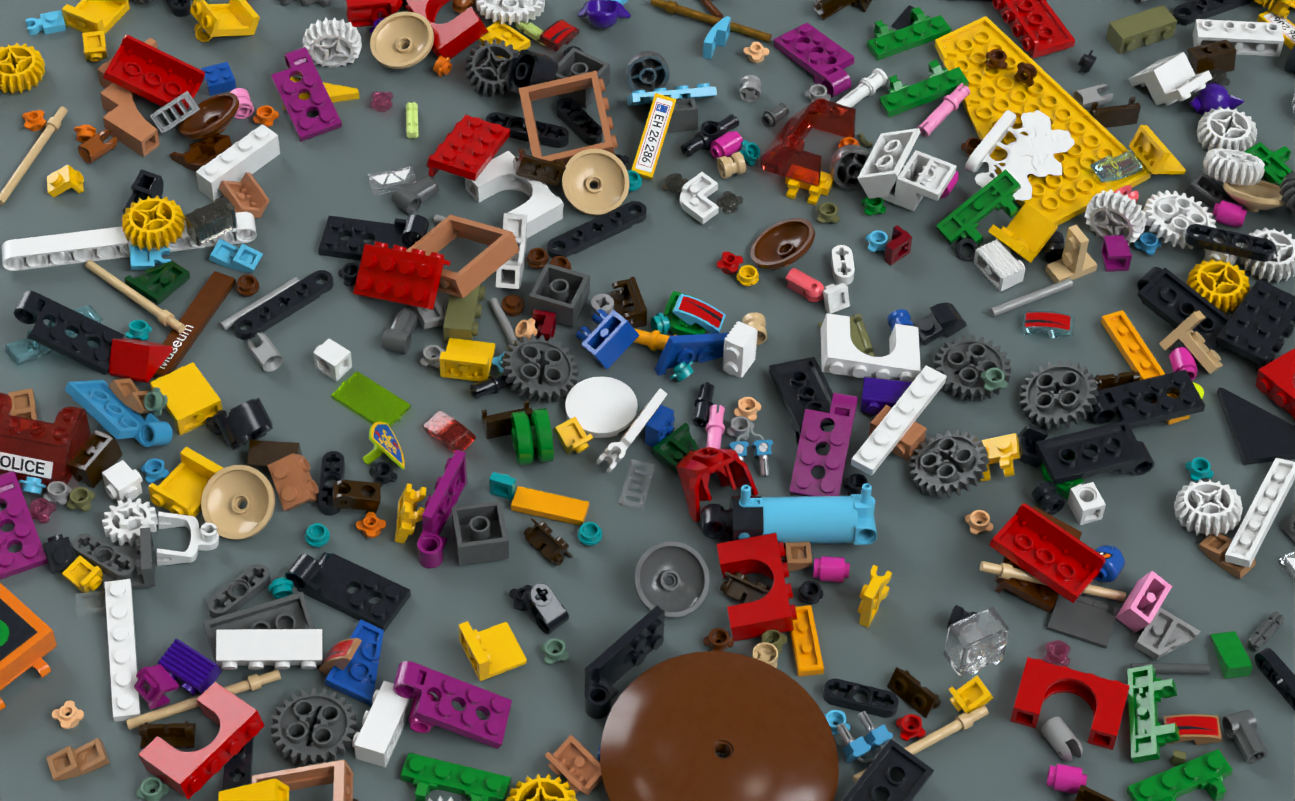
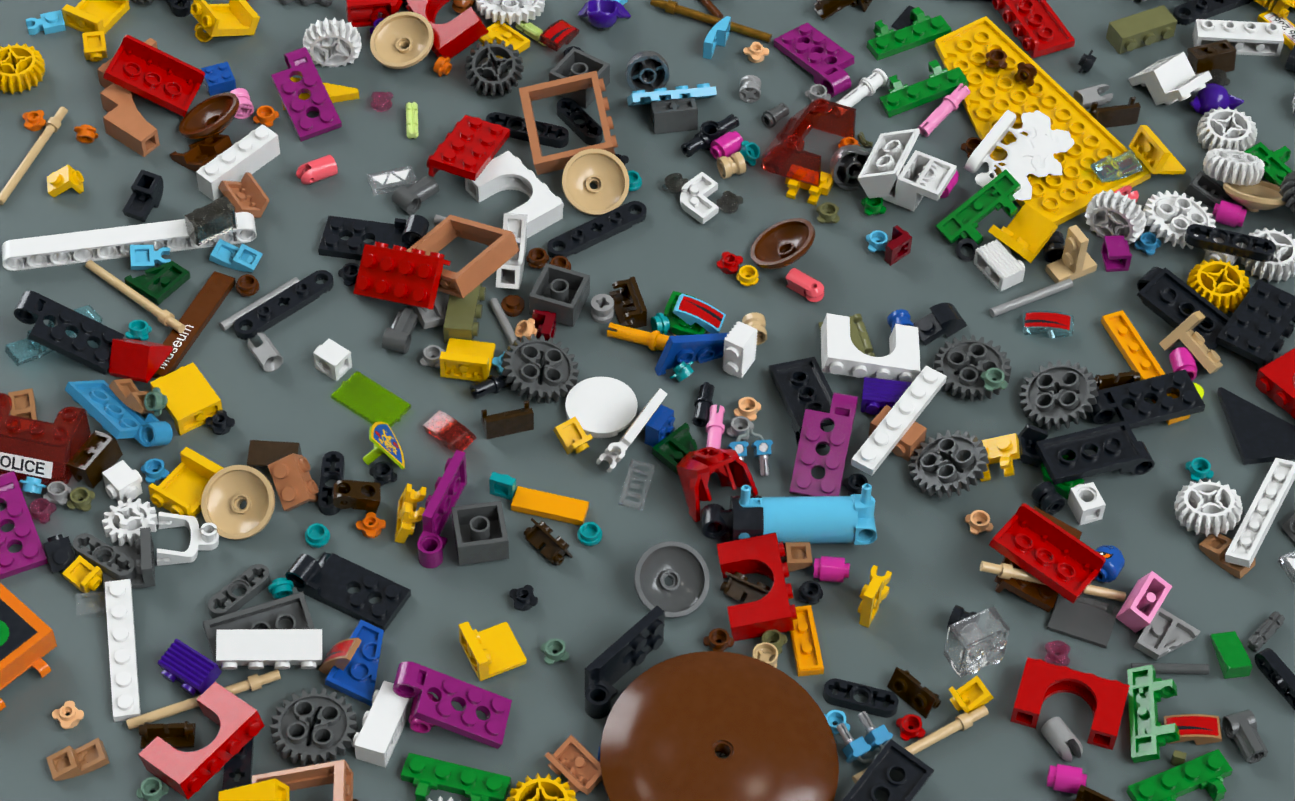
dark orange piece [78,130,118,164] -> none
yellow gear [122,195,185,252] -> none
magenta window [134,664,180,709] -> none
slope [150,91,200,134] -> none
black brick [215,398,273,451] -> none
black brick [507,50,558,94] -> none
green wheel [511,408,554,466] -> none
dark brown hinge [513,149,566,186] -> none
black piece [522,583,569,634] -> none
blue brick [576,309,639,369] -> none
tile [632,93,677,180] -> none
white tile [823,283,850,314] -> none
white beam [831,245,855,285] -> none
none -> coral piece [296,155,338,185]

